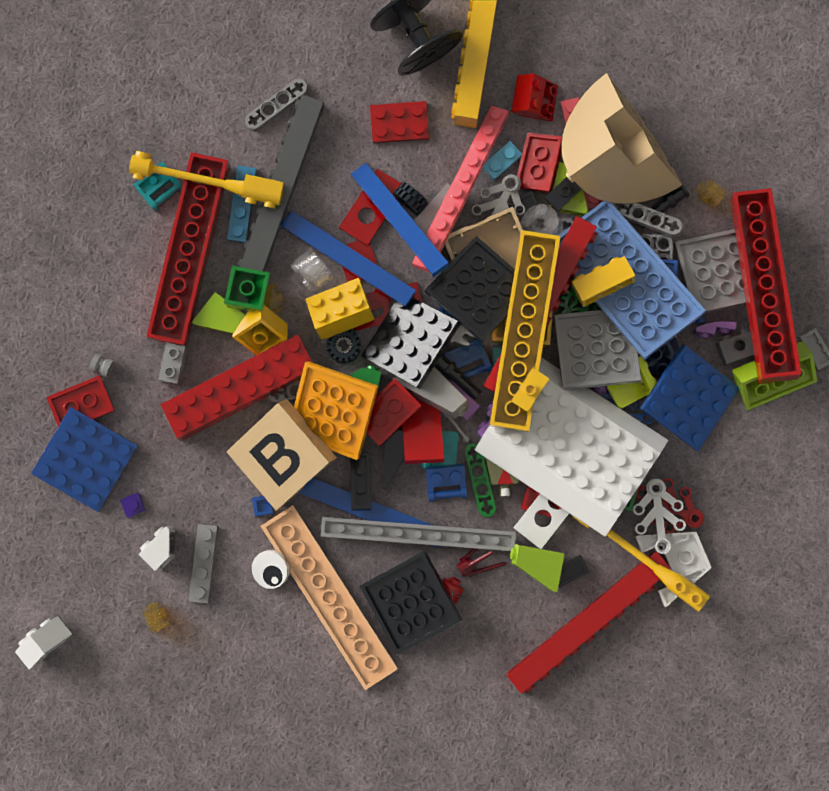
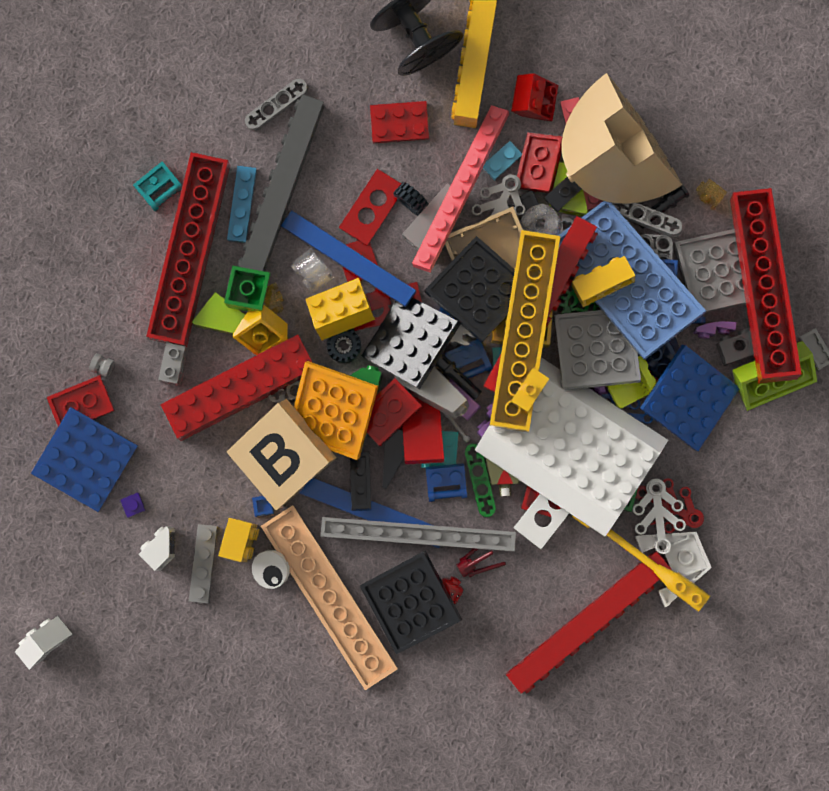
yellow bar [129,151,285,209] -> none
clear yellow brick [142,601,172,633] -> none
blue tile [351,163,450,277] -> none
lime slope [510,544,564,592] -> none
black plate [558,555,590,588] -> none
none -> yellow brick [218,518,260,562]

